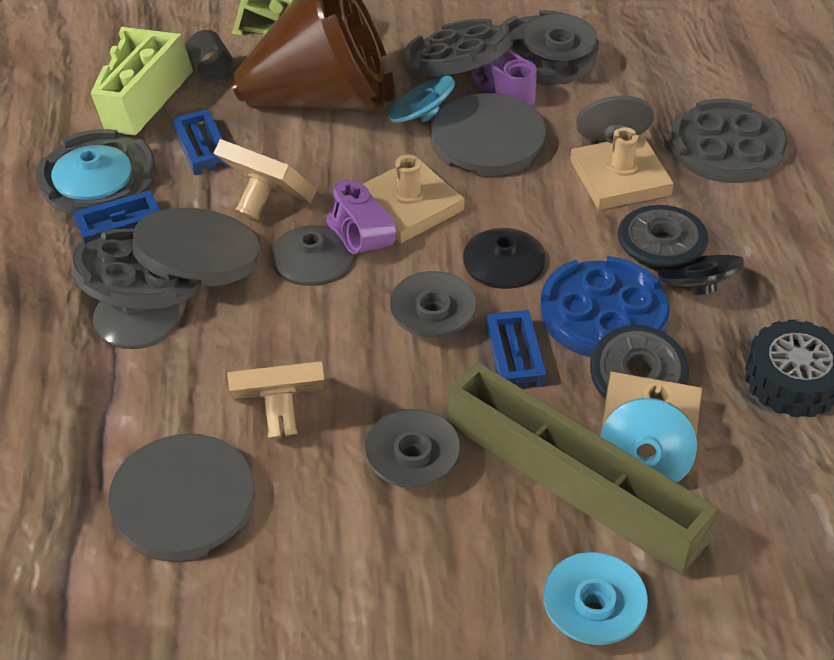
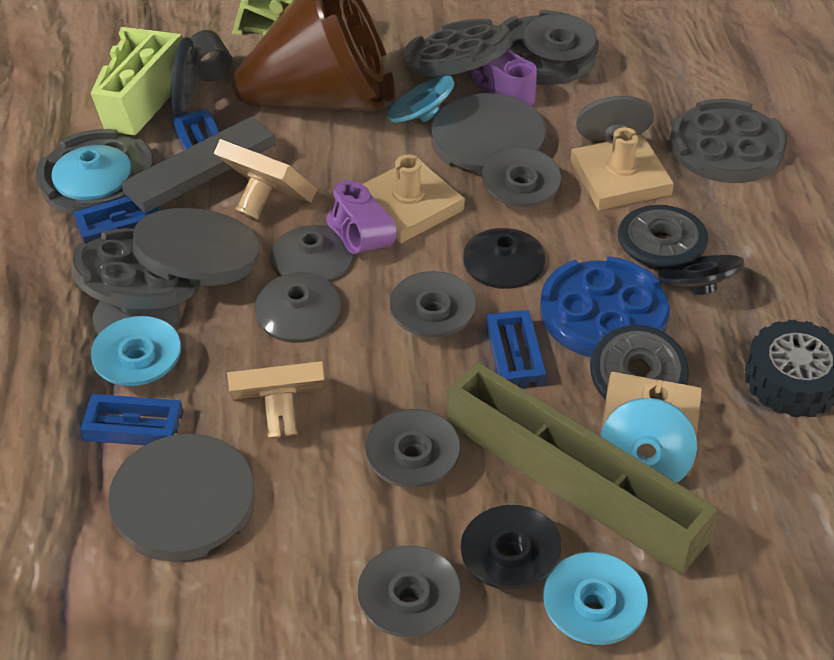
none -> blue tile [80,394,183,446]
none -> medium azure dish [91,316,181,386]
none -> dark grey tile [121,116,276,213]
none -> wheel [171,37,196,117]
none -> dark grey dish [255,272,341,343]
none -> dark grey dish [358,546,461,638]
none -> black dish [461,505,561,590]
none -> dark grey dish [482,147,561,207]

